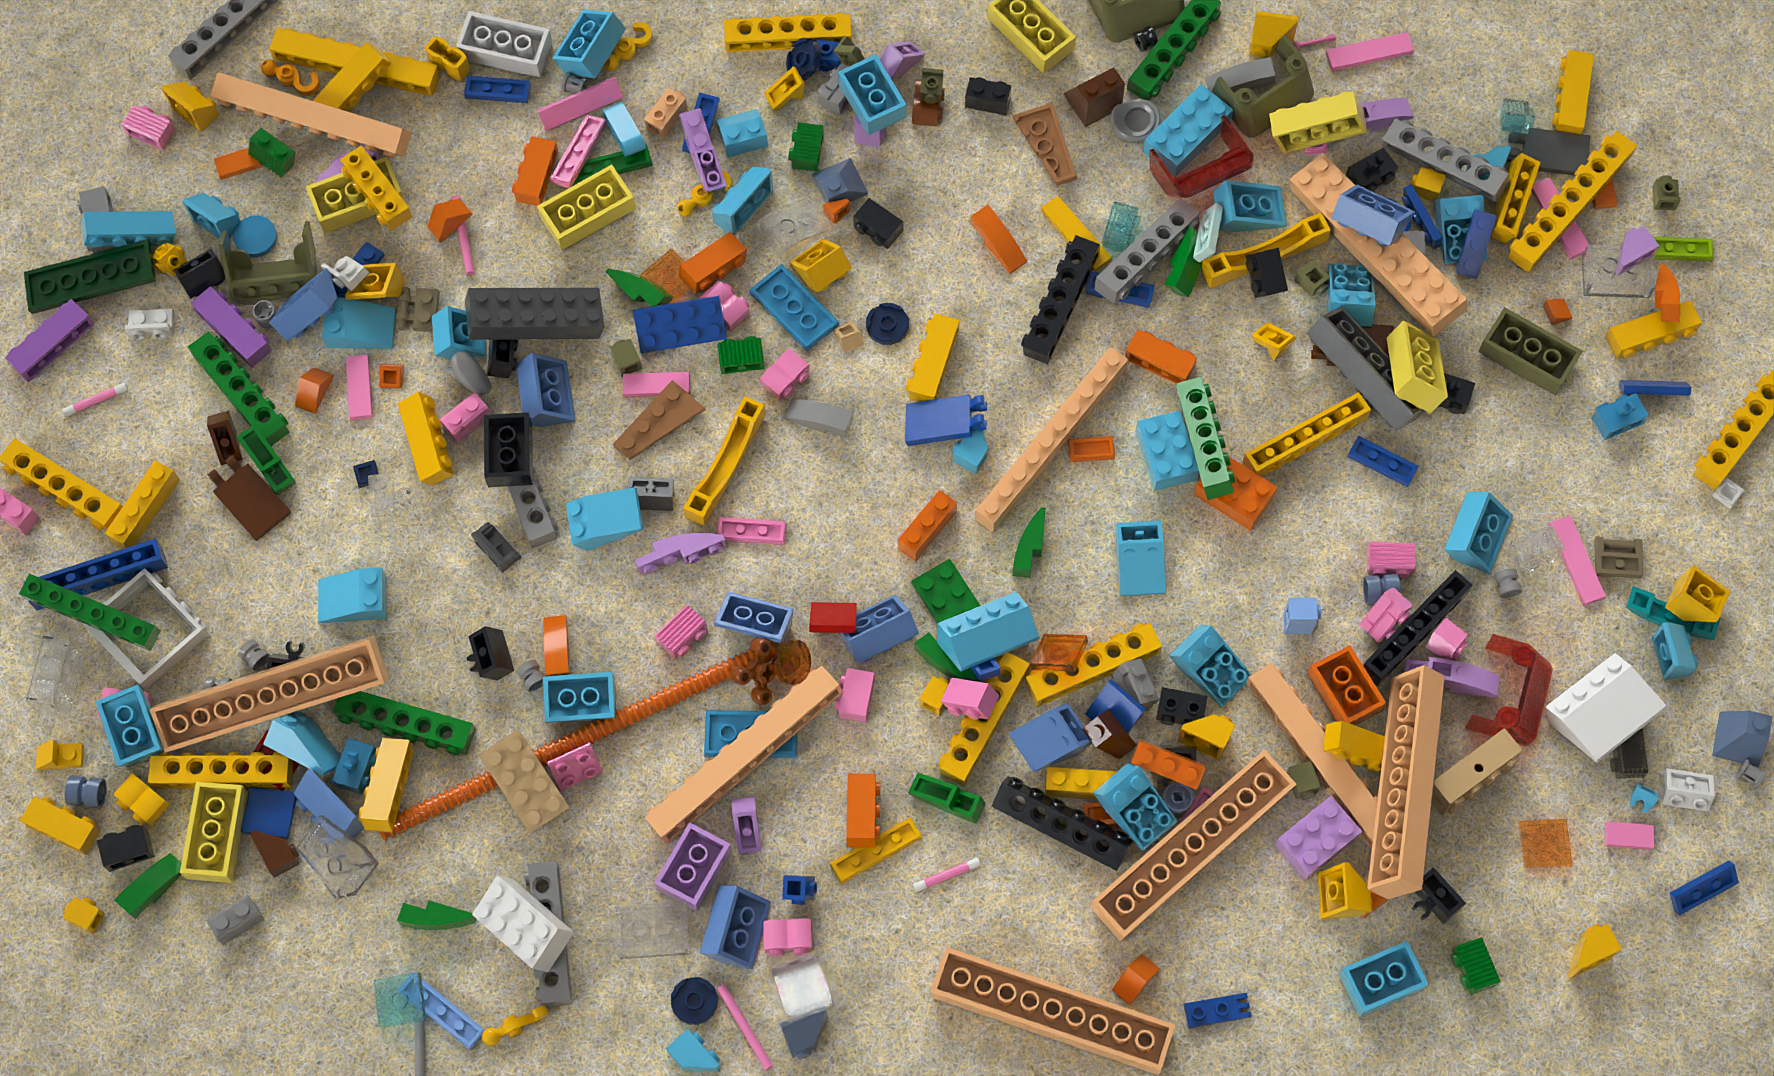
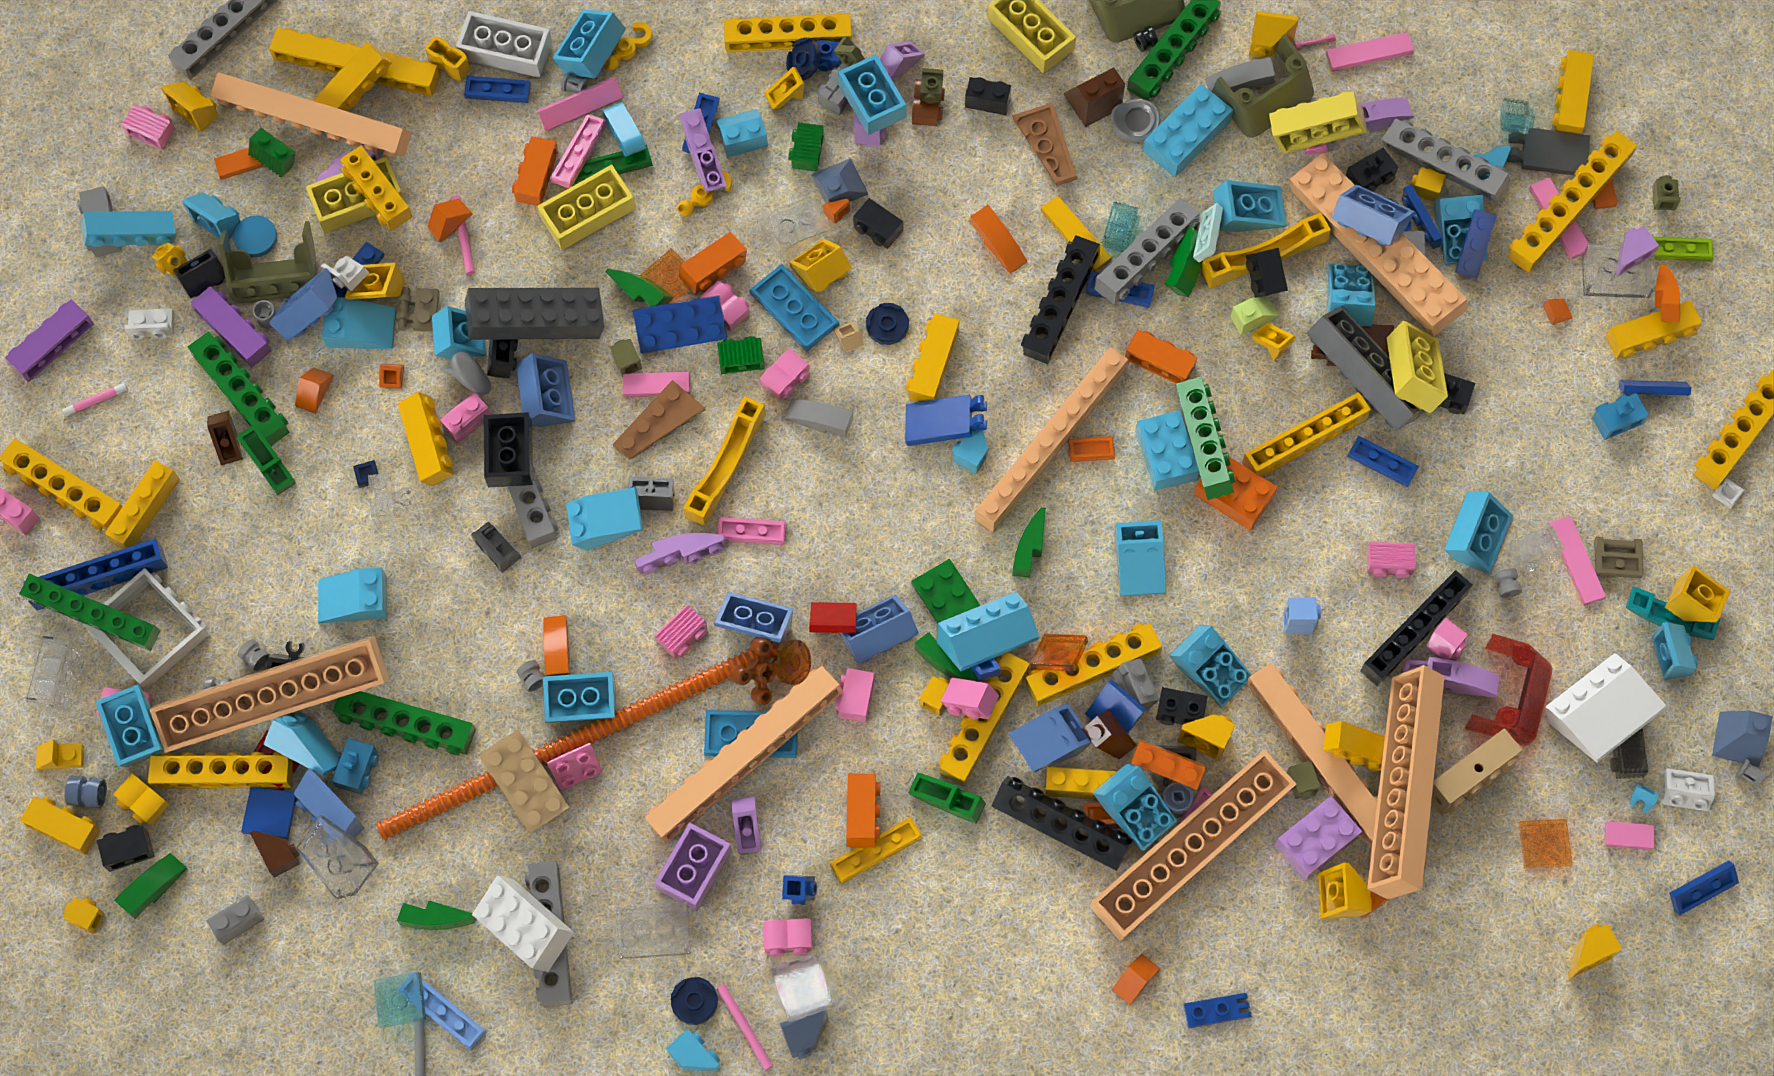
dark green plate [24,240,156,314] -> none
light yellow brick [180,782,248,883] -> none
reddish brown tile [207,455,291,541] -> none
light orange piece [261,59,320,96] -> none
bright pink tile [346,354,373,420] -> none
yellow brick [359,738,414,832] -> none
black brick [466,626,514,681] -> none
yellow piece [482,1005,550,1046] -> none
light nougat brick [644,88,687,139] -> none
medium blue slope [700,885,771,969] -> none
medium azure slope [712,167,774,235] -> none
orange brick [898,490,957,562] -> none
bright pink bar [912,858,981,893] -> none
light nougat brick [931,947,1175,1075] -> none
clear red windscreen [1149,115,1254,198] -> none
olive brick [1294,259,1330,297] -> none
orange brick [1307,645,1386,726] -> none
medium azure brick [1339,941,1429,1018] -> none
bright pink brick [1360,588,1412,642] -> none
sand blue wheel [1363,574,1401,606] -> none
black brick [1412,867,1466,924] -> none
green brick [1451,937,1501,995] -> none
olive brick [1478,307,1583,396] -> none
yellow brick [1490,153,1540,244] -> none
none -> yellowish green slope [1230,298,1280,335]

